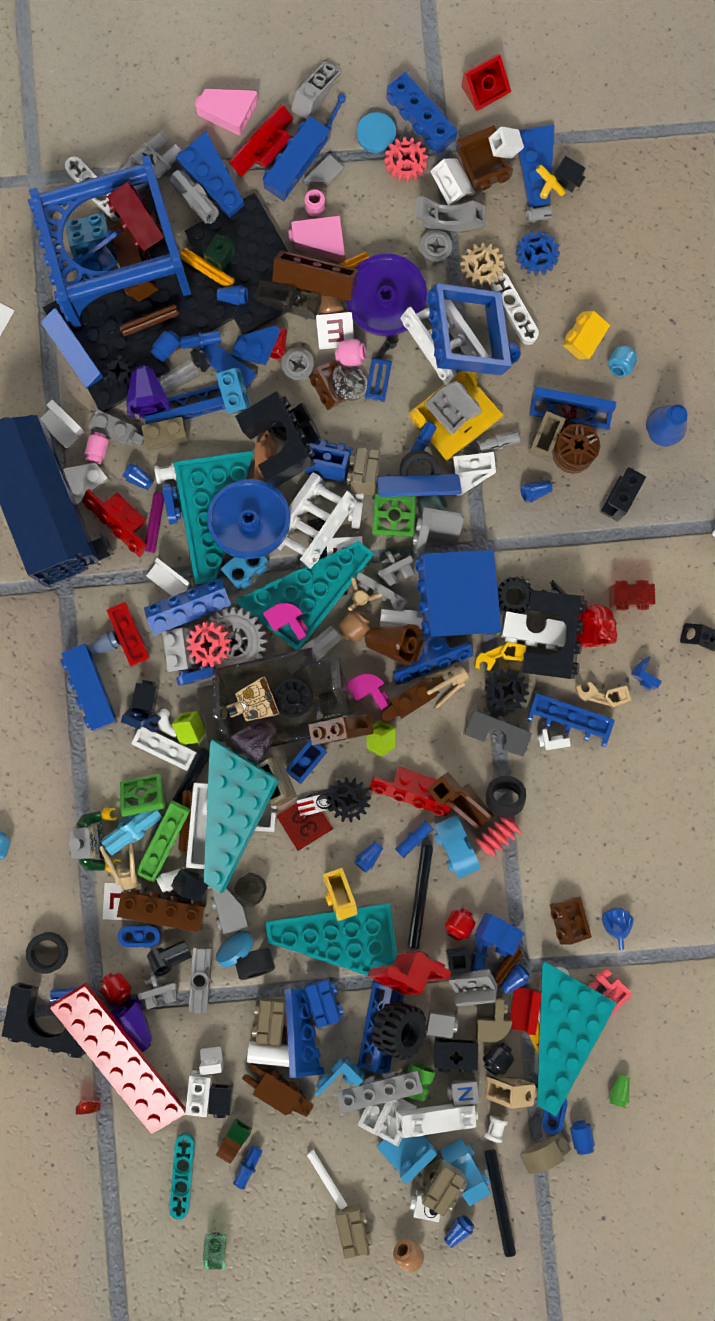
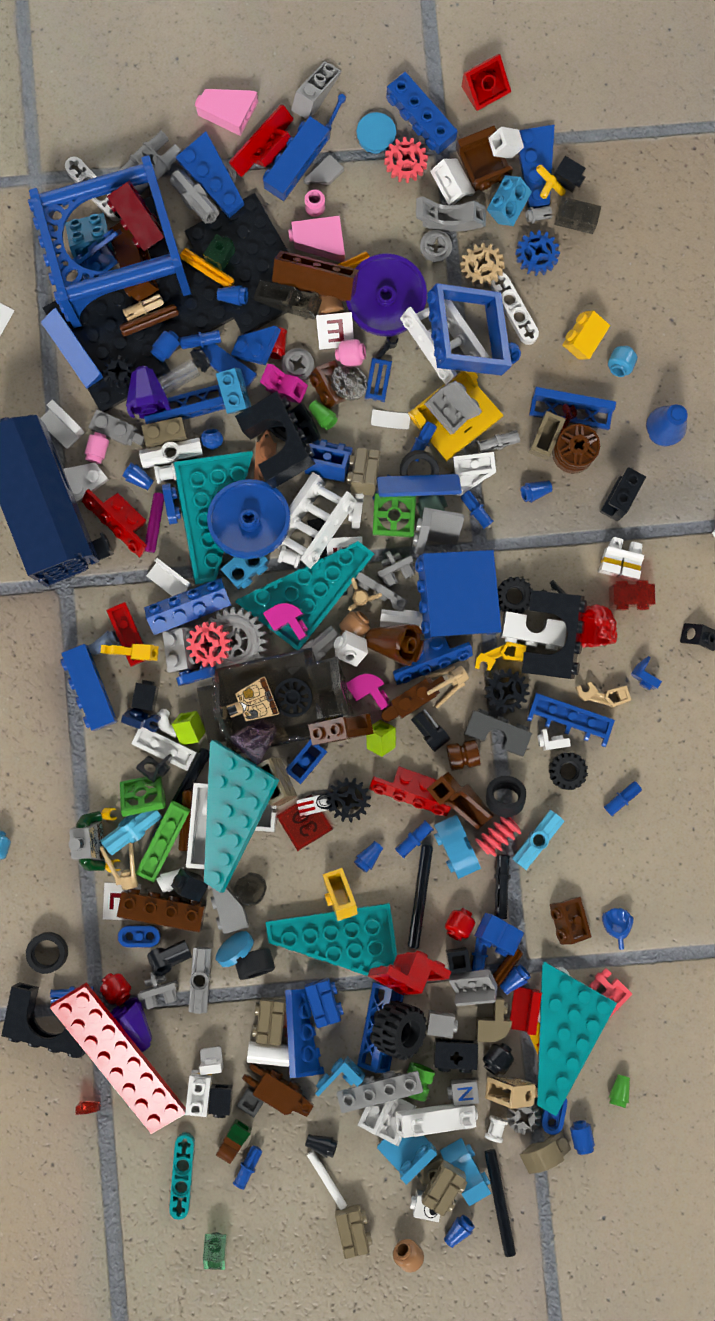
none -> yellow piece [100,644,159,661]
none -> tan axle [122,294,164,322]
none -> black bracket [136,754,172,783]
none -> white piece [139,438,203,469]
none -> blue piece [200,429,223,450]
none -> dark grey tile [237,1087,264,1118]
none -> dark pink brick [260,364,308,404]
none -> white bush [278,545,302,569]
none -> black cone [305,1134,338,1158]
none -> bright green cone [308,400,338,430]
none -> white brick [334,630,368,667]
none -> white sticker [371,409,410,429]
none -> black piece [411,709,451,752]
none -> reddish brown wheel [446,740,481,771]
none -> blue axle [460,491,494,529]
none -> dark azure brick [487,175,532,226]
none -> black pin [494,855,511,919]
none -> light grey gear [507,1103,541,1135]
none -> medium azure piece [512,810,564,870]
none -> black tyre [549,752,588,790]
none -> clear smoke brick [554,197,602,234]
none -> white hips [598,537,644,582]
none -> blue axle [604,781,642,816]

